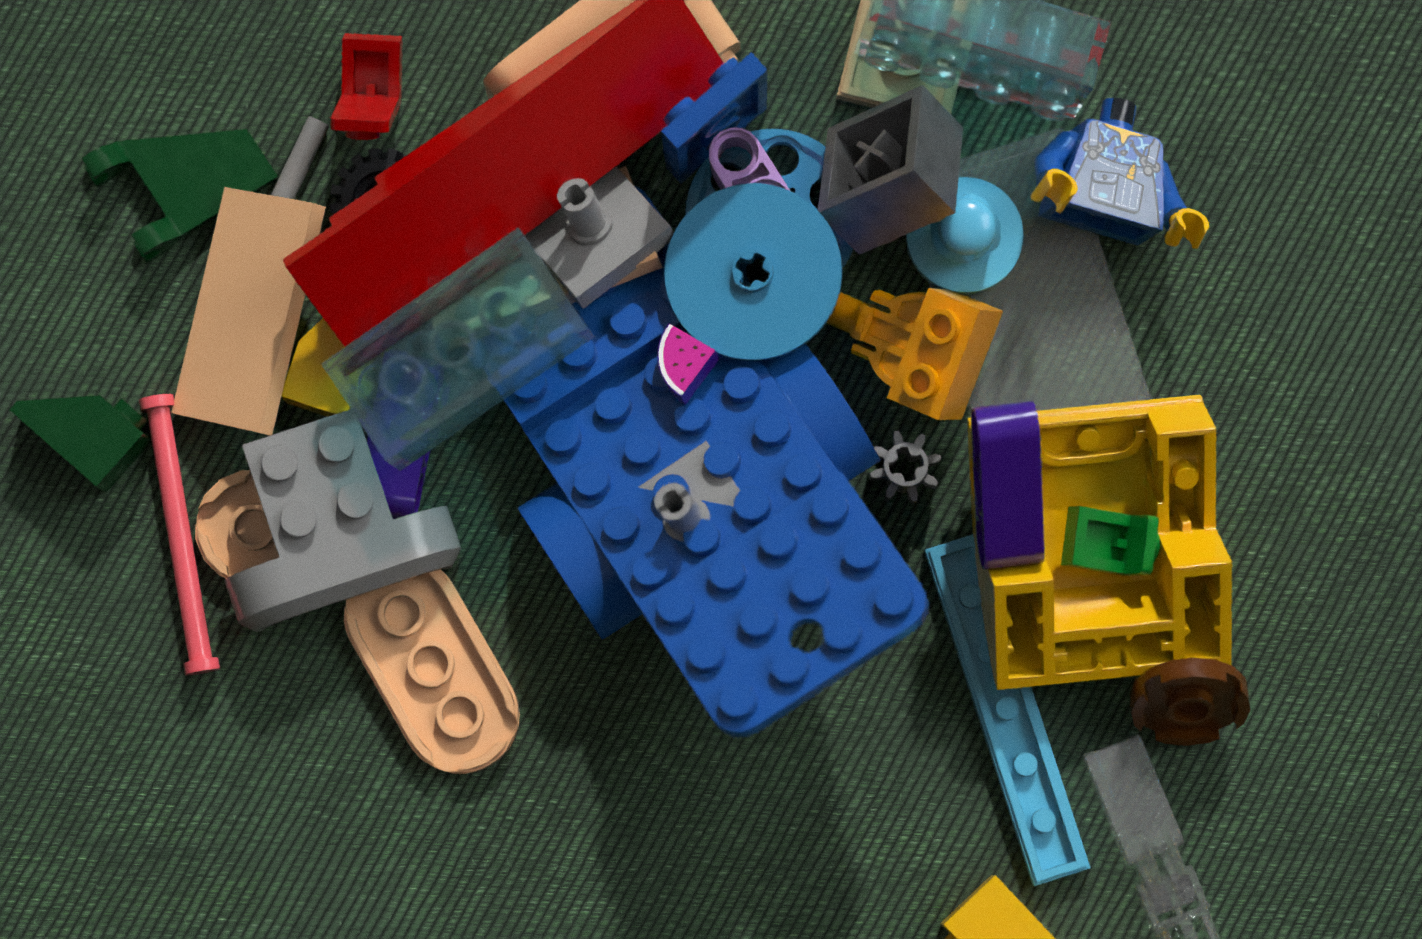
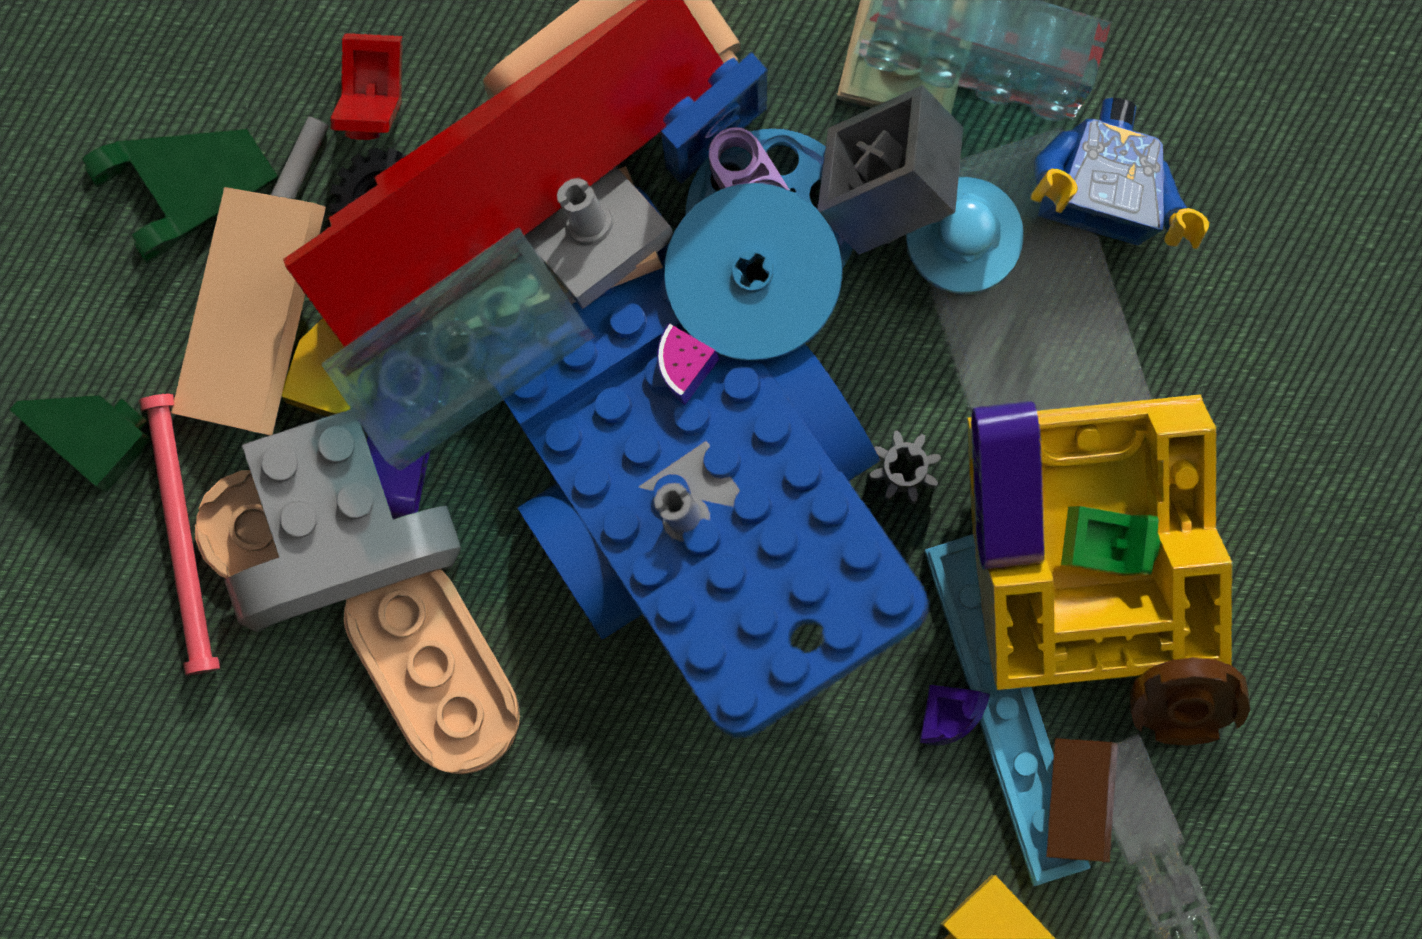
light orange brick [826,288,1003,420] -> none
none -> dark purple tile [920,685,990,746]
none -> reddish brown tile [1046,738,1118,862]

